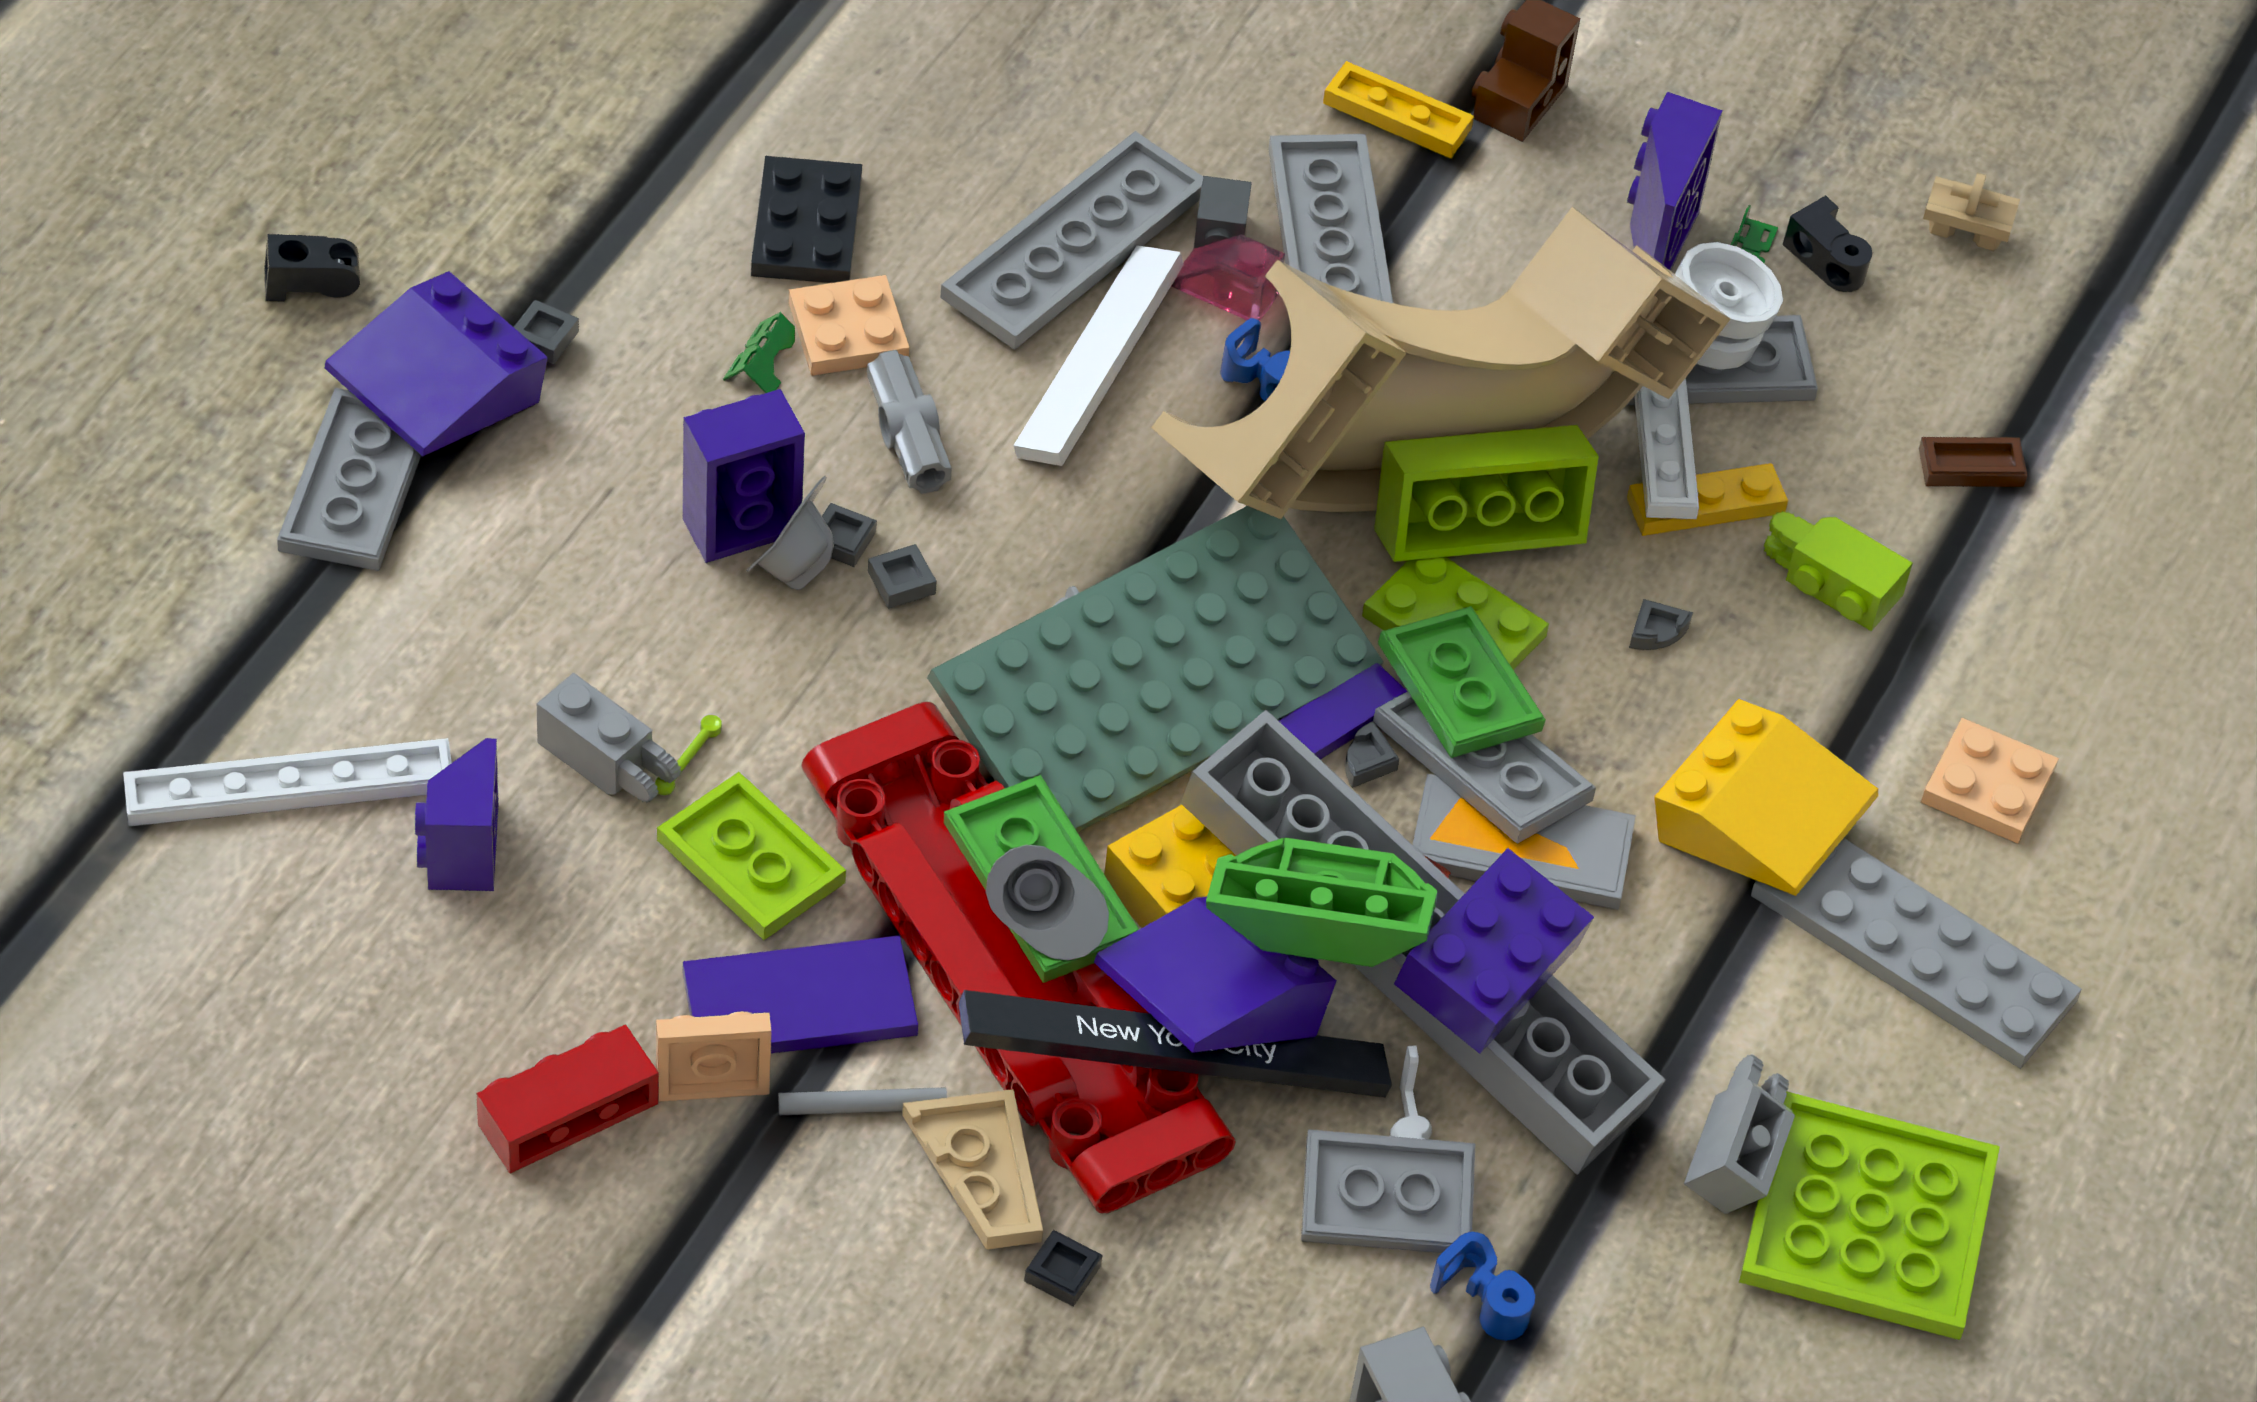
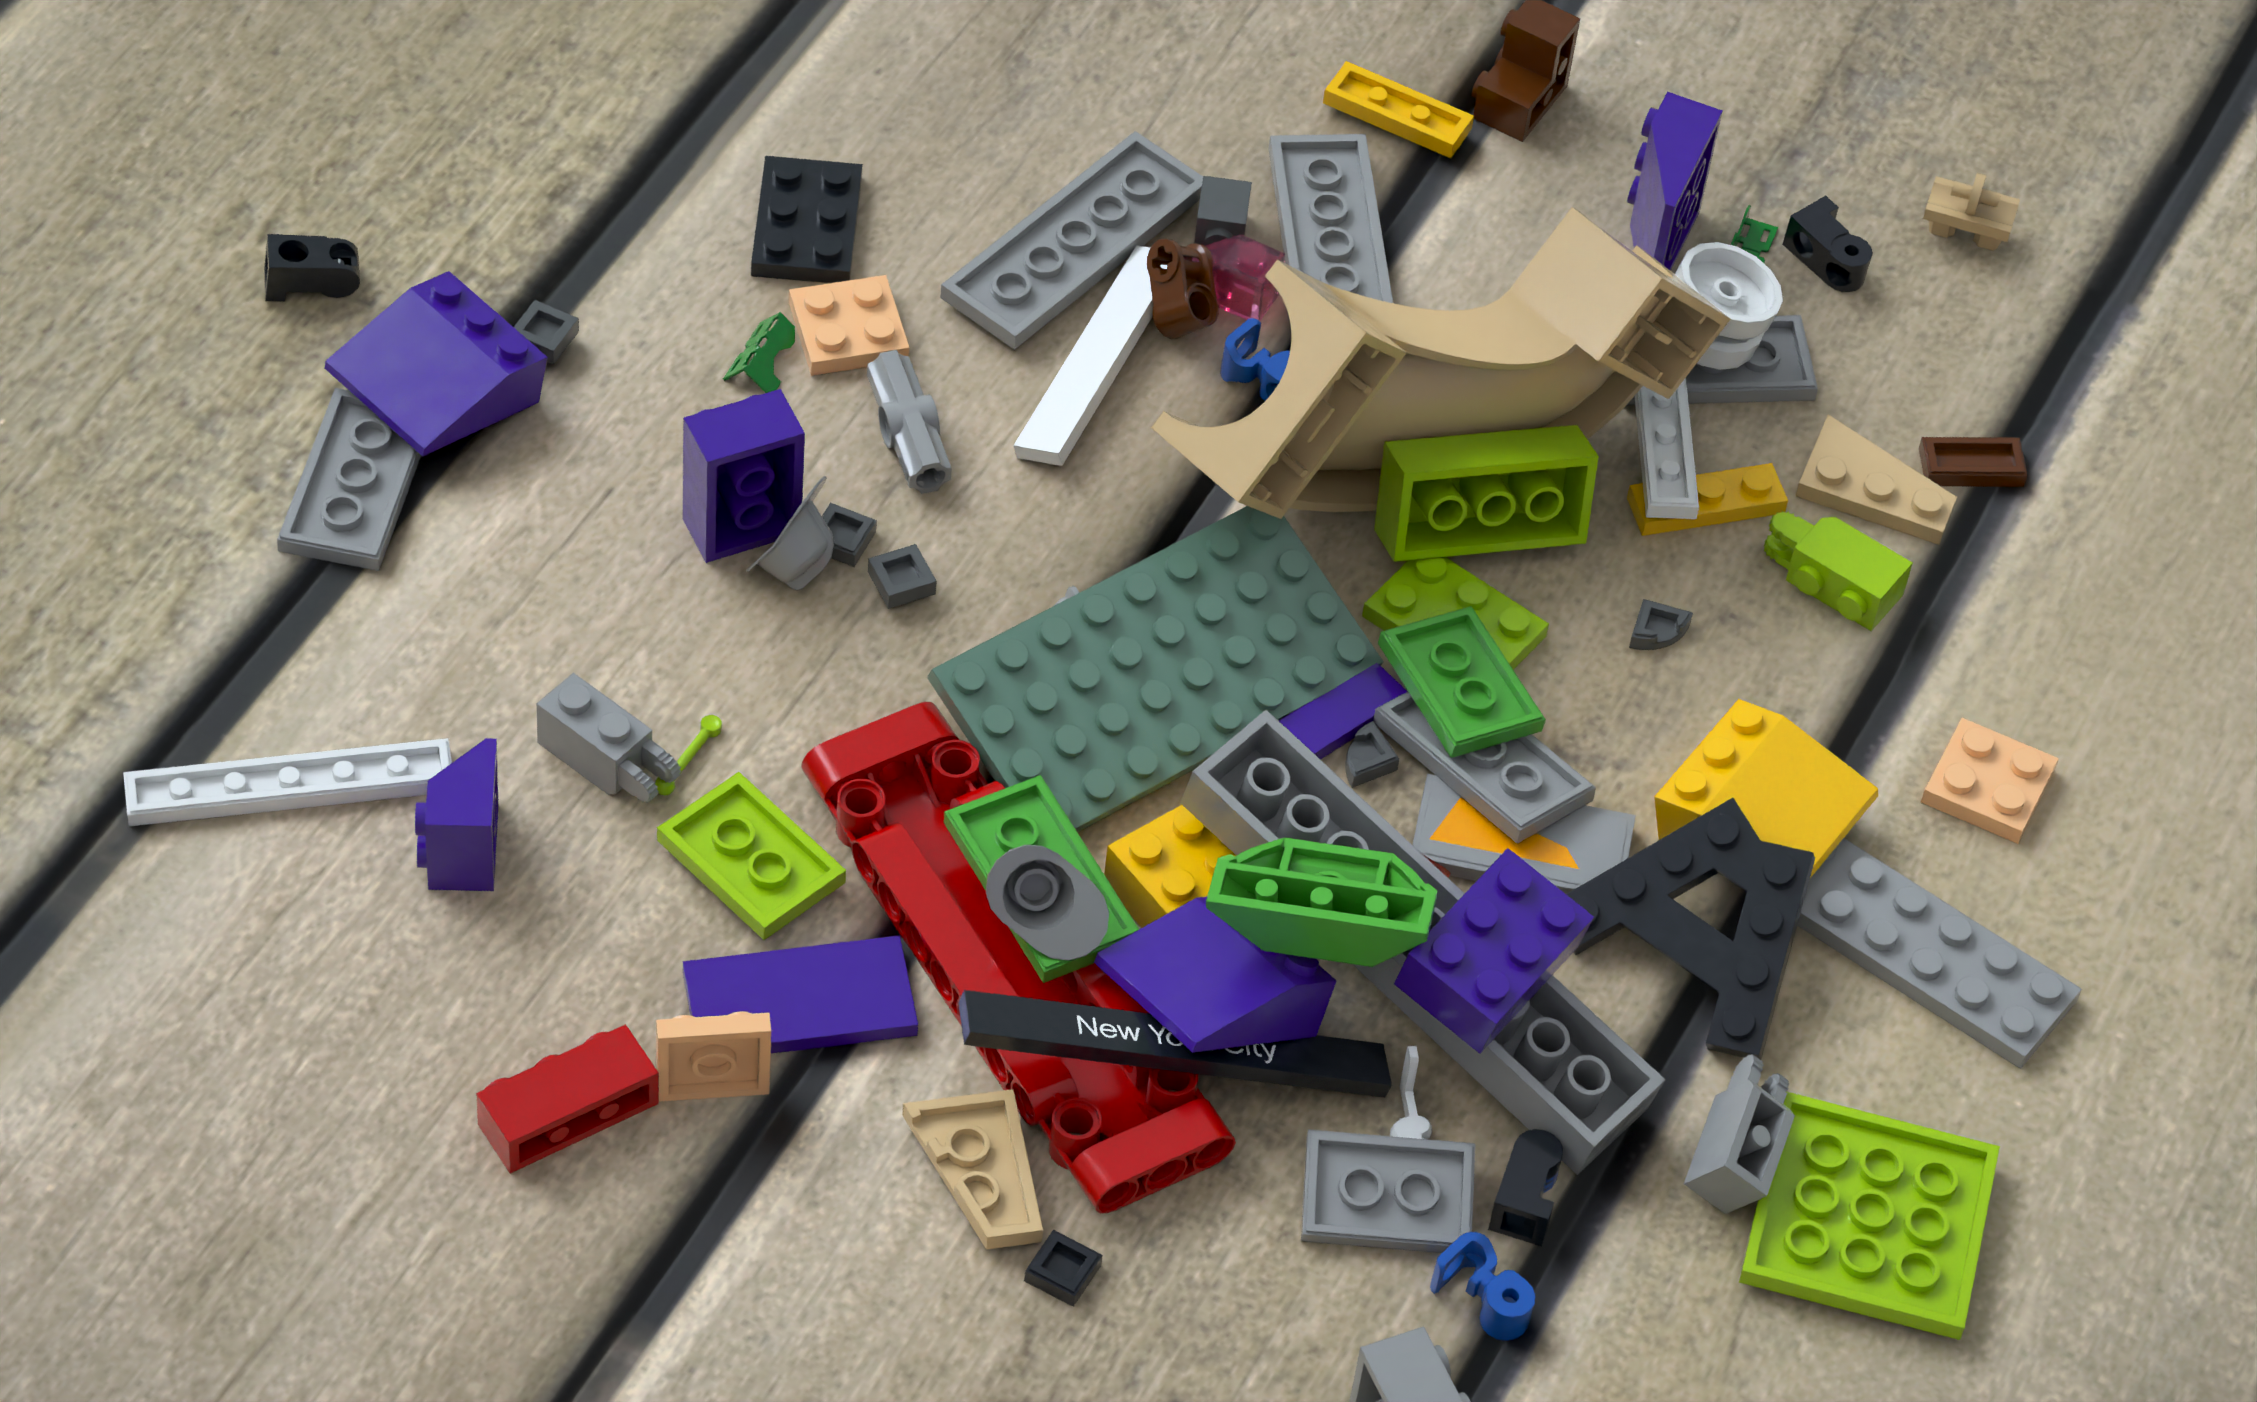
light grey bar [778,1087,947,1115] -> none
none -> reddish brown piece [1147,238,1219,339]
none -> black leg [1488,1129,1563,1247]
none -> black plate [1566,798,1815,1060]
none -> tan wing [1796,414,1957,545]

